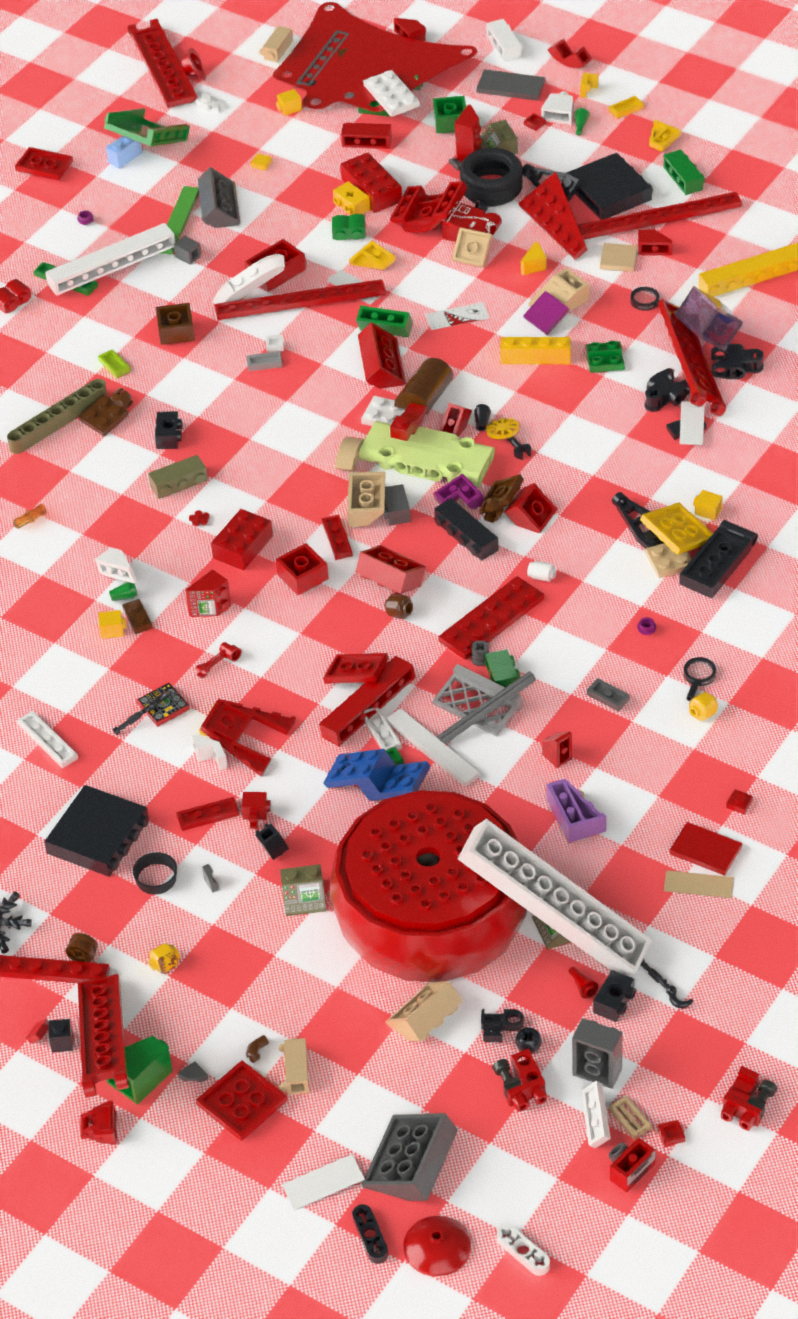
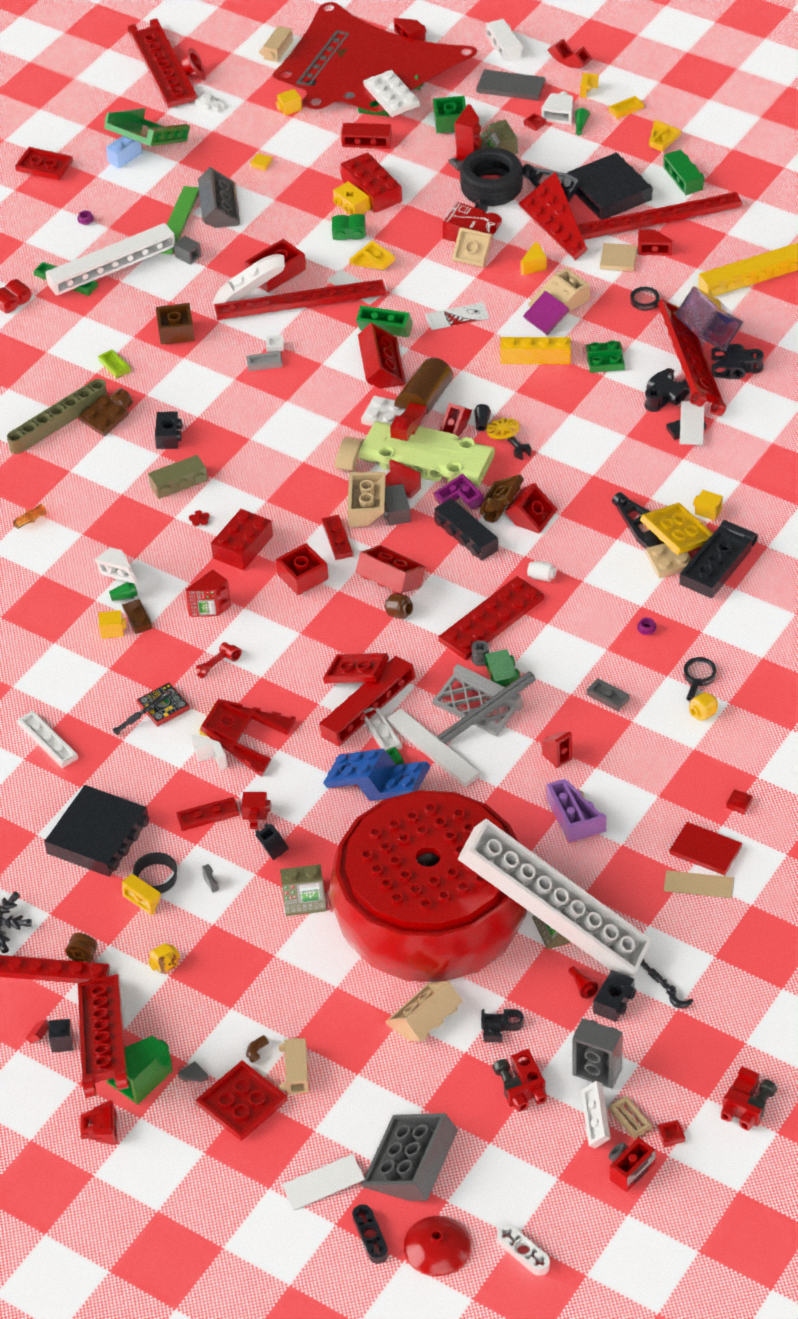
red slope [390,181,468,233] -> none
black piece [515,1027,542,1054] -> none
none -> yellow slope [122,874,161,915]
none -> red panel [385,459,421,499]

